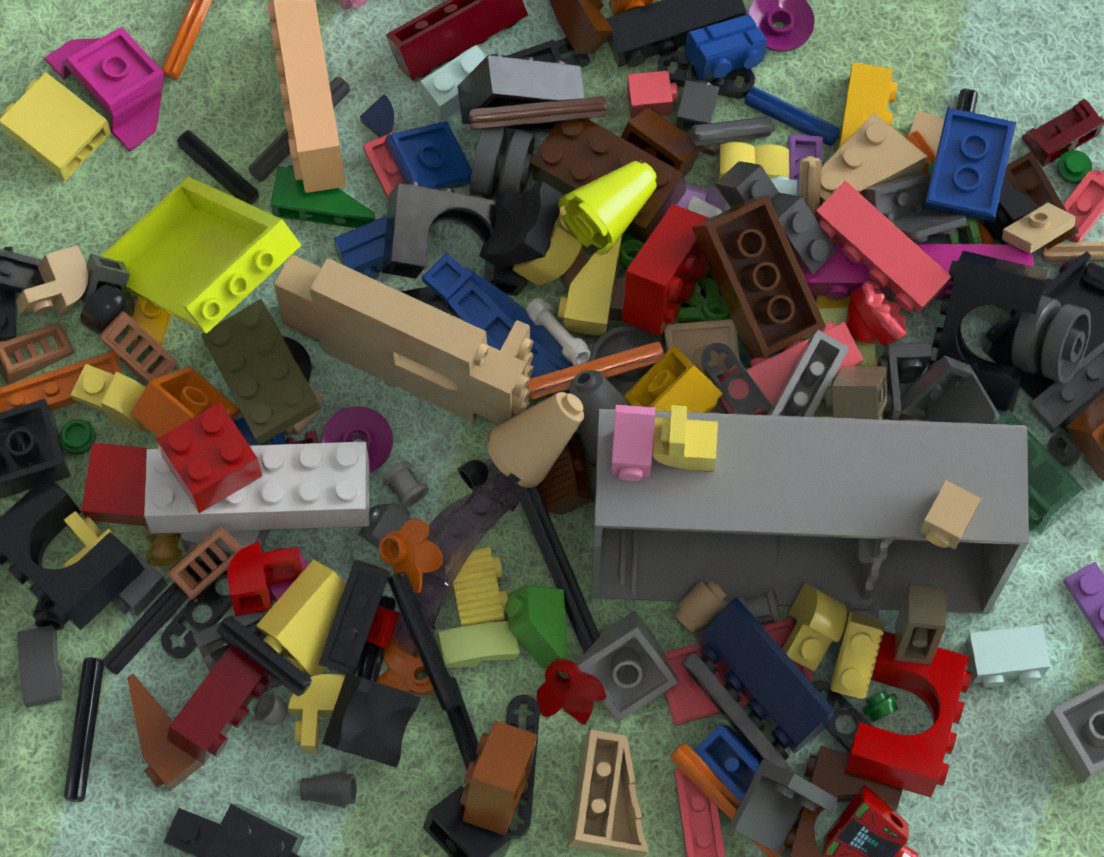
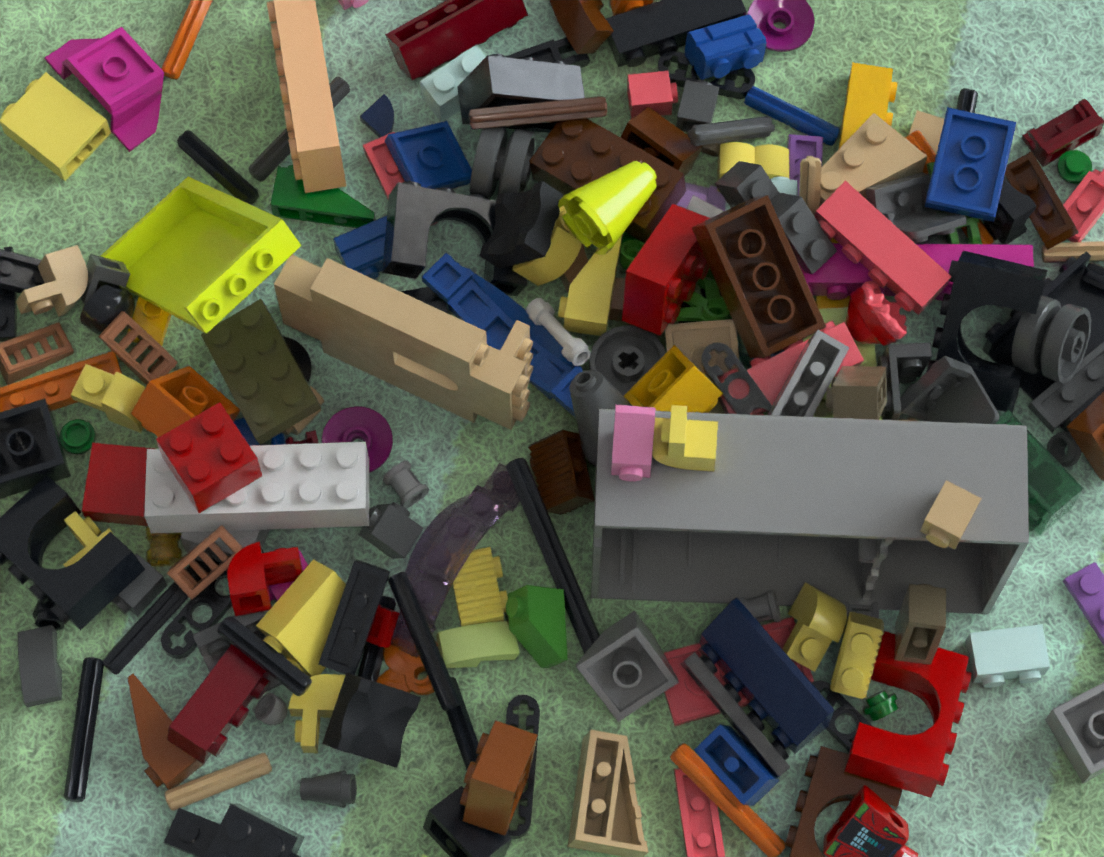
orange plate [379,519,443,593] -> none
black hinge [458,458,494,491] -> none
tan cone [486,392,584,488] -> none
orange axle [527,342,664,400] -> none
red plate [536,659,606,725] -> none
tan brick [674,580,728,634] -> none
dark grey bracket [730,759,838,853] -> none
tan plate [1002,203,1076,254] -> none
none -> tan axle [165,753,272,811]

